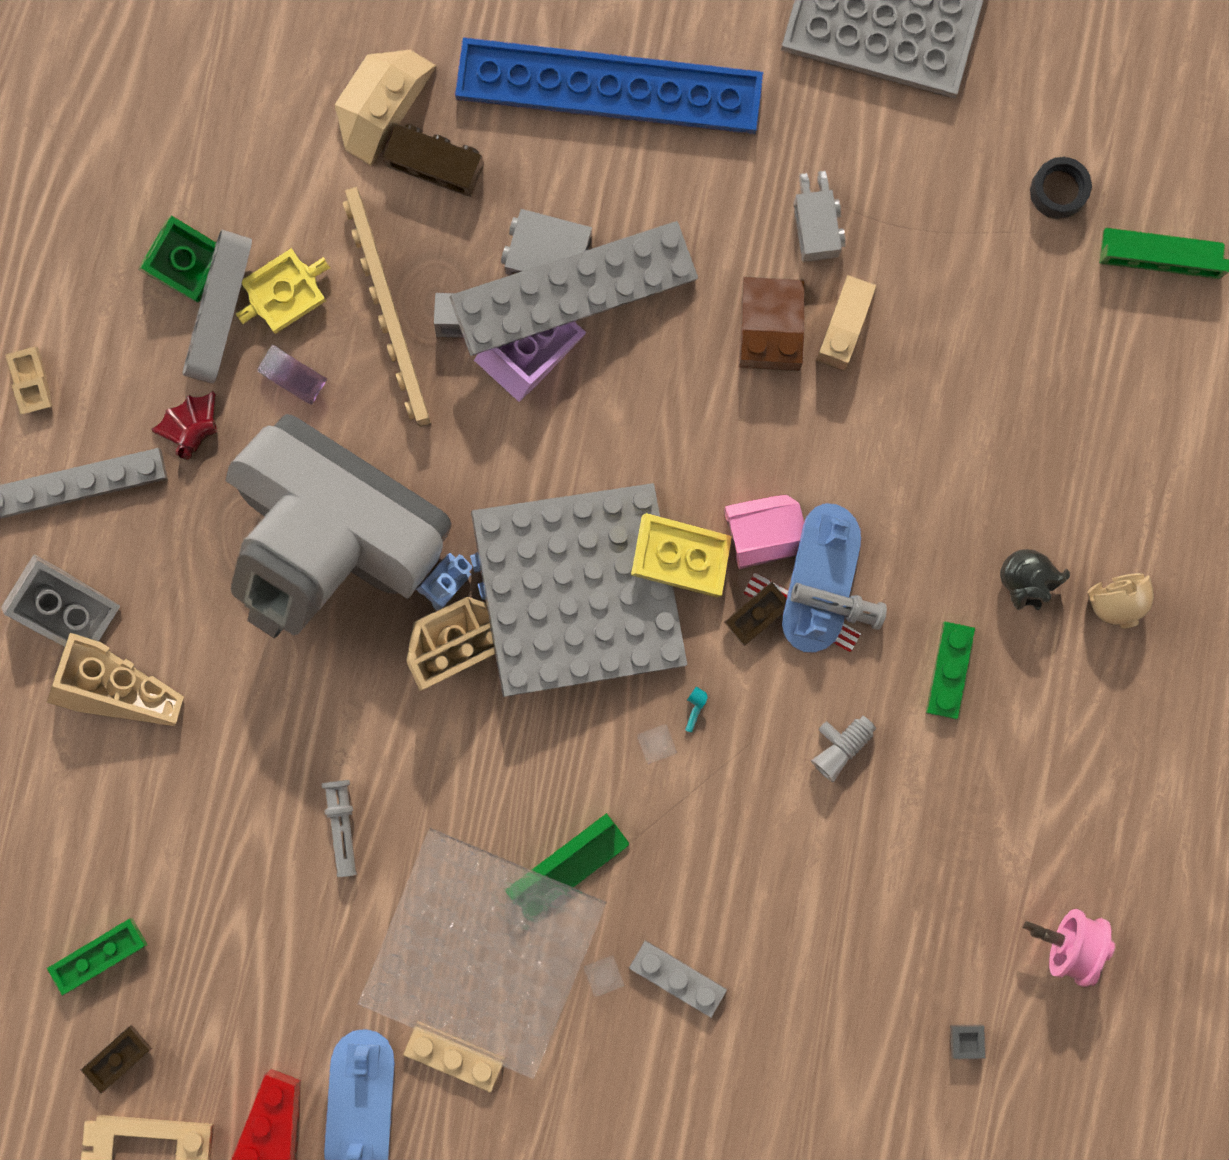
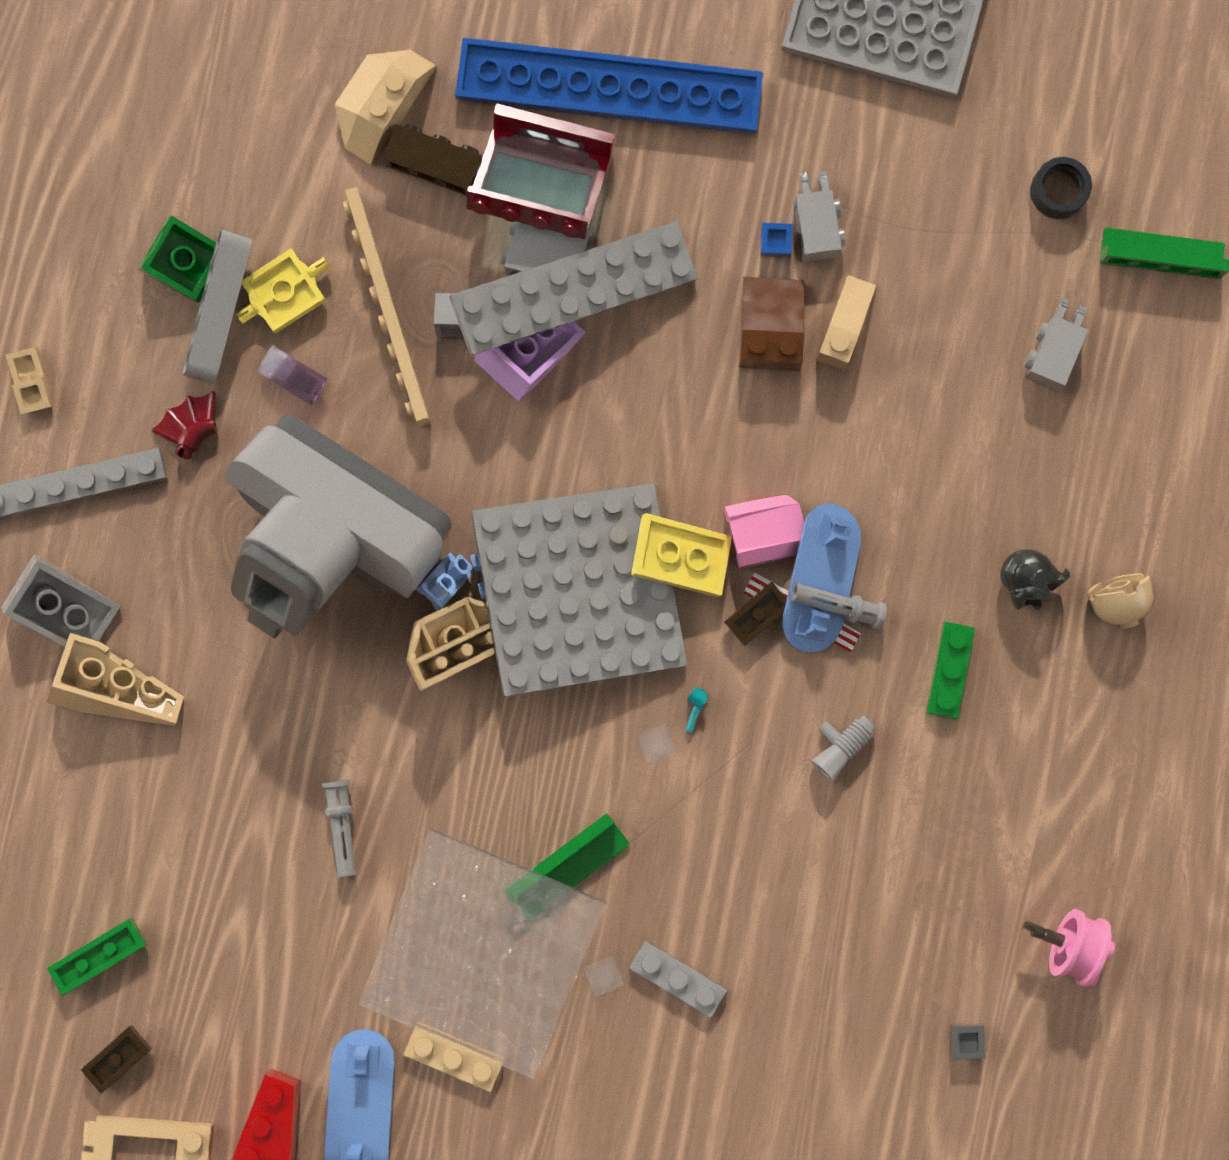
none -> panel [466,104,615,239]
none -> blue plate [760,223,793,257]
none -> light grey hinge [1024,298,1089,392]

